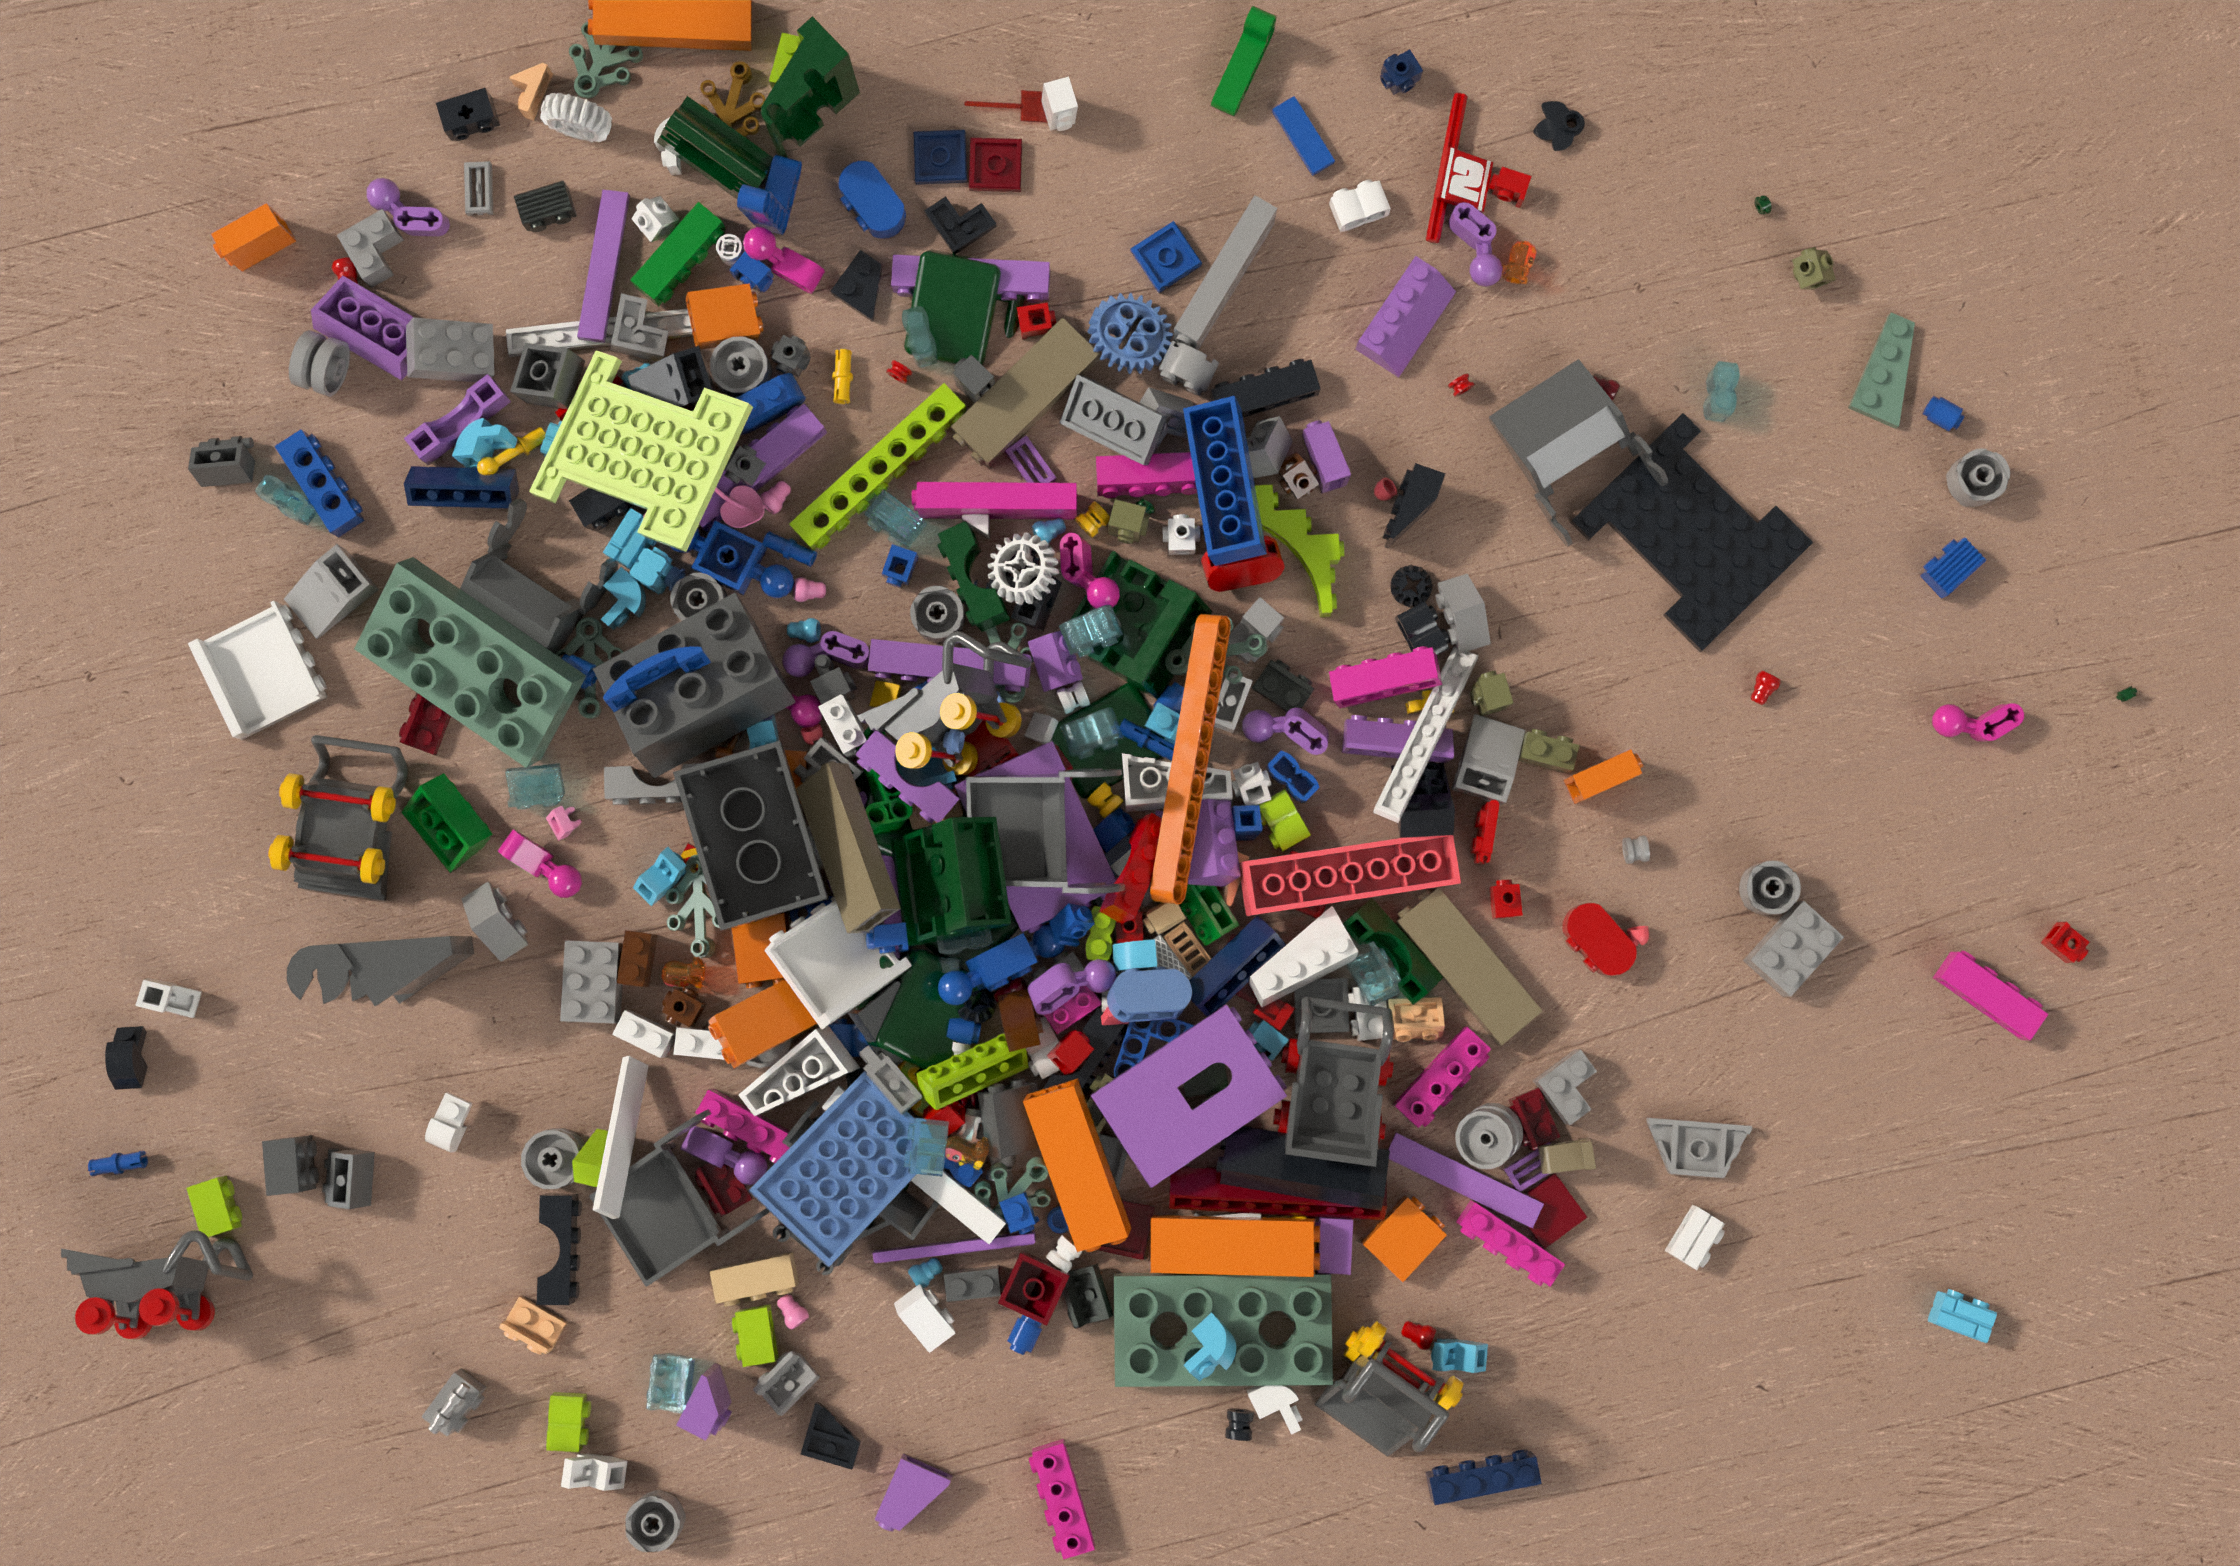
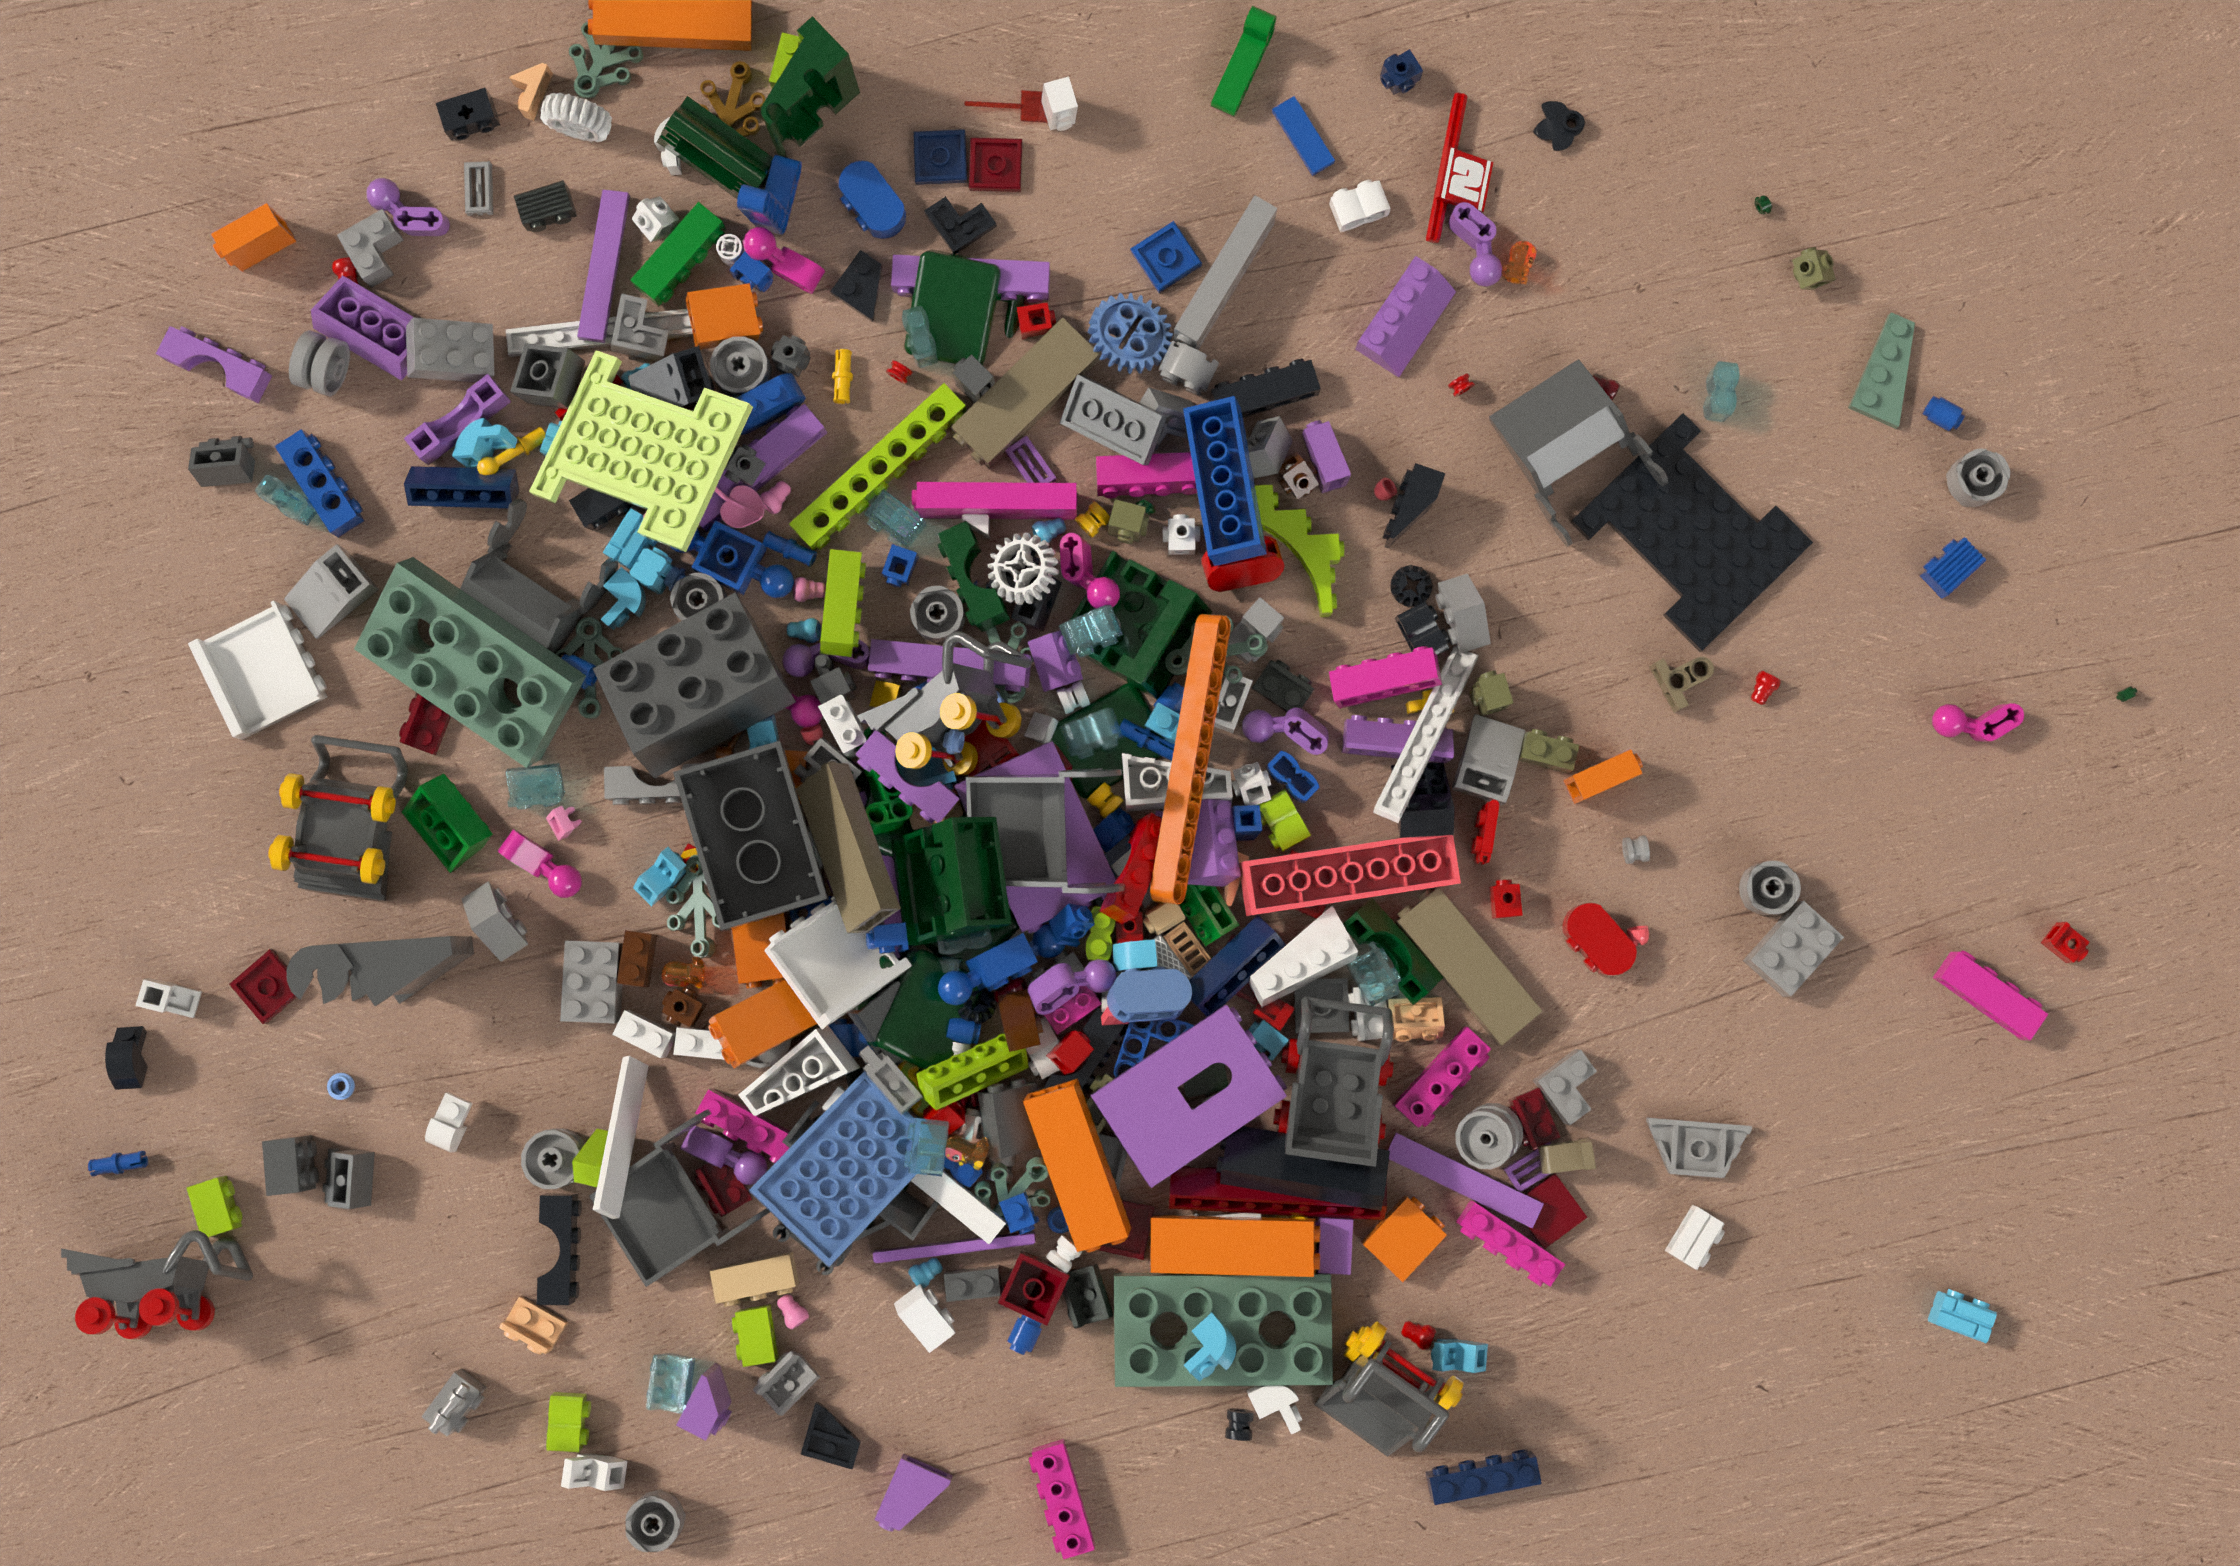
blue slope [603,647,711,712] -> none
red brick [1489,166,1532,208] -> none
none -> medium lavender arch [156,326,272,403]
none -> dark red tile [229,949,297,1024]
none -> light blue plate [327,1073,355,1100]
none -> lime brick [820,549,866,657]
none -> dark tan tile [1649,657,1714,713]

